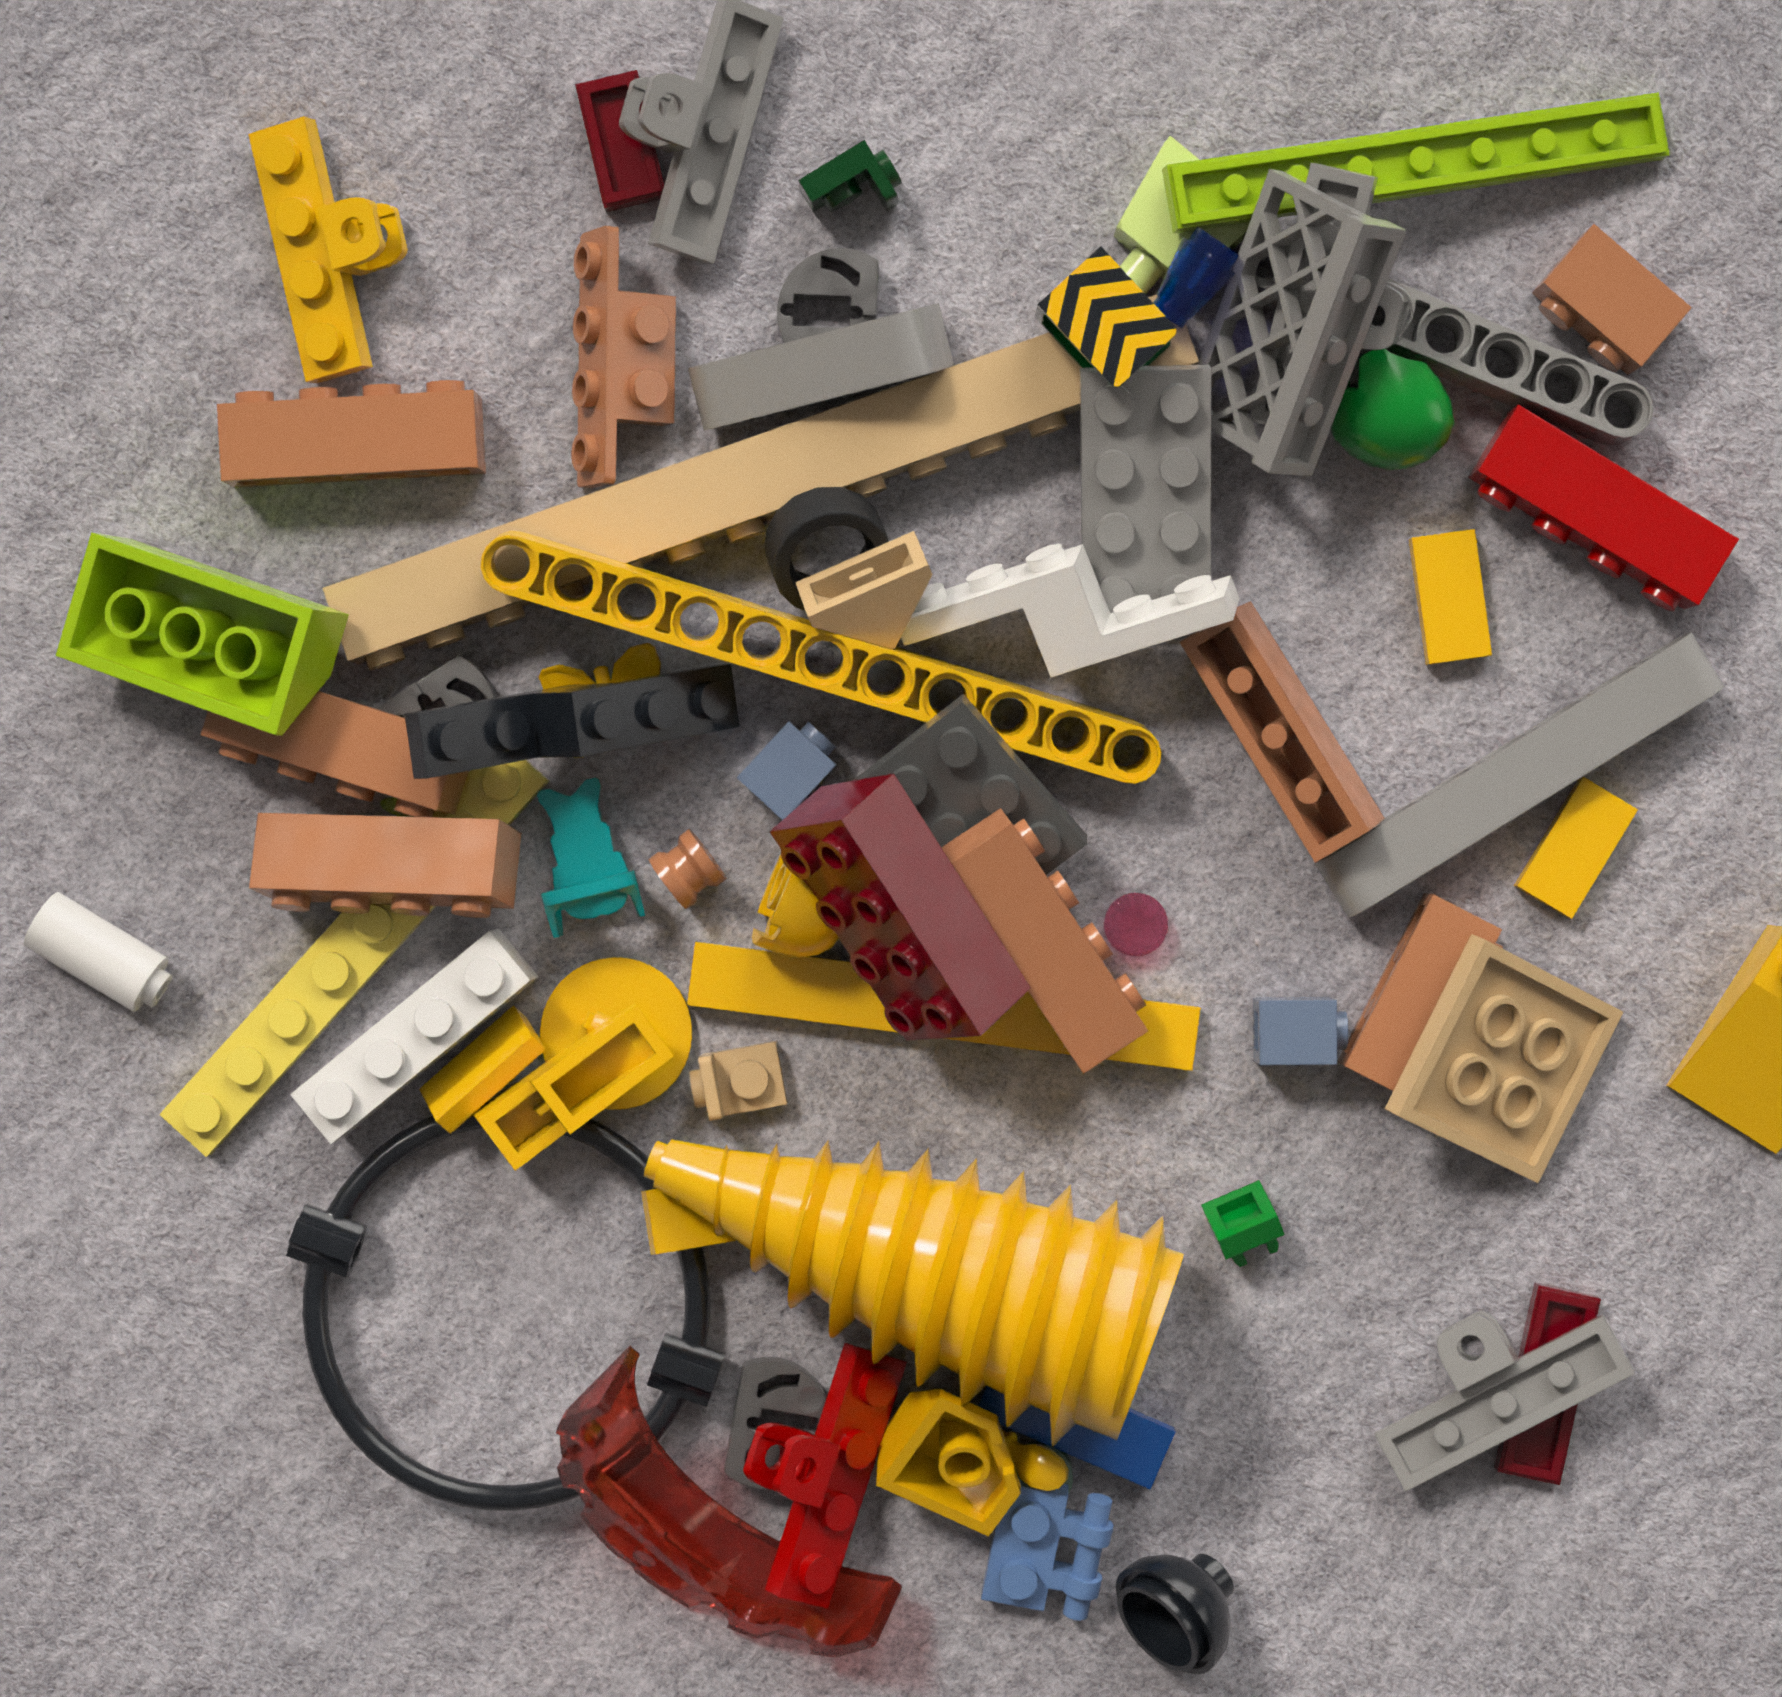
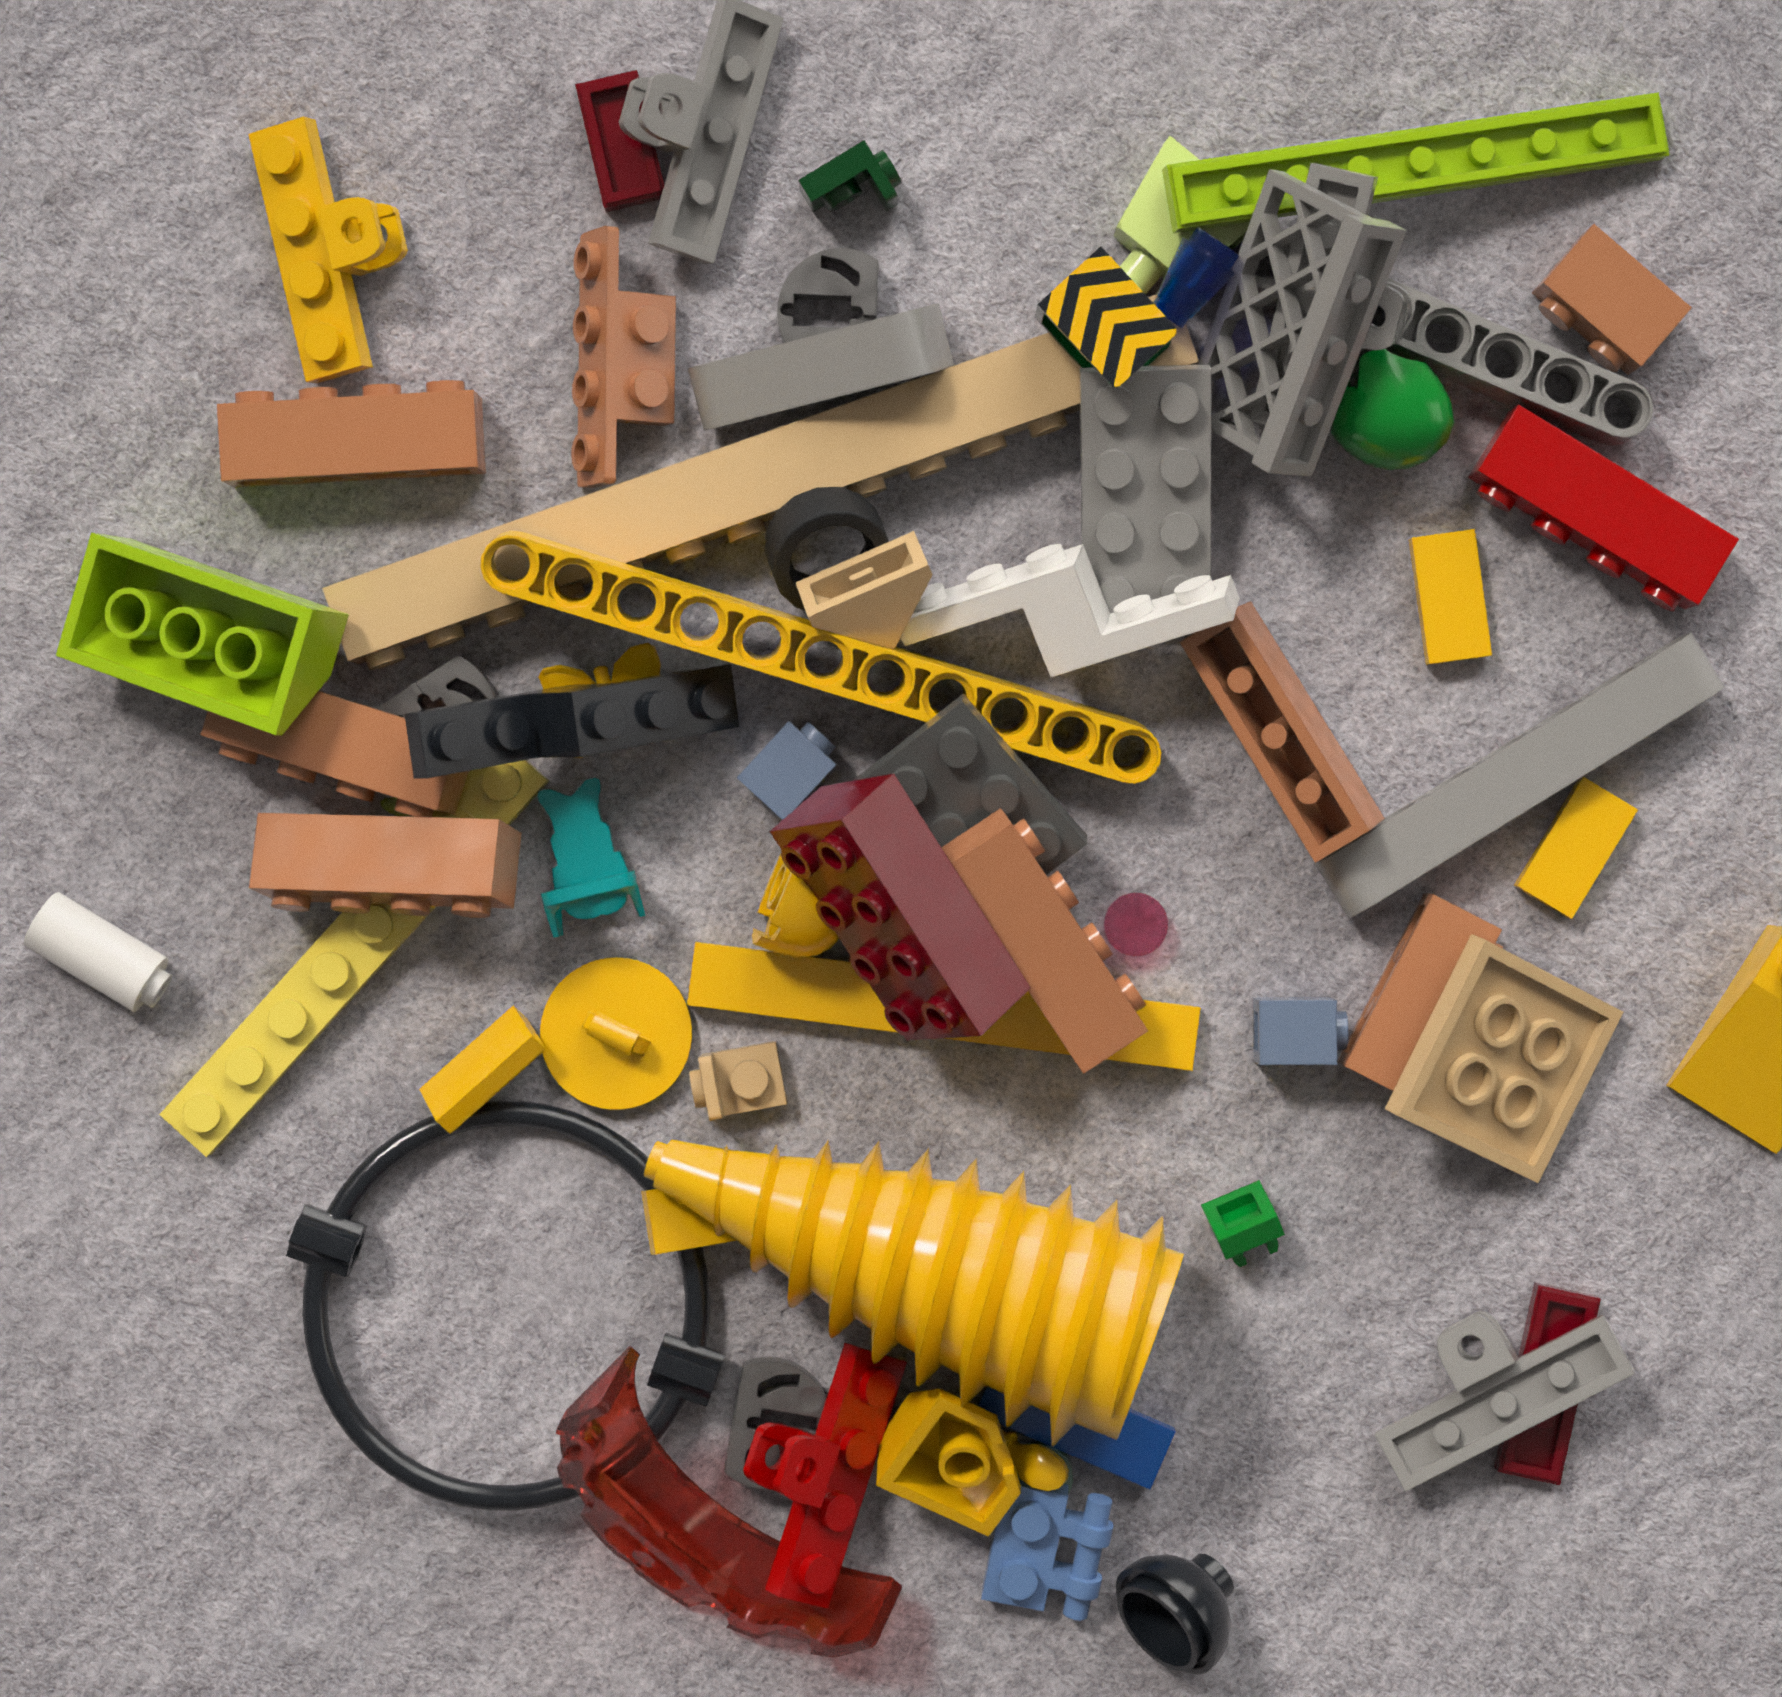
white brick [290,929,539,1144] -> none
yellow slope [473,1004,674,1171] -> none
nougat wheel [648,829,727,909] -> none

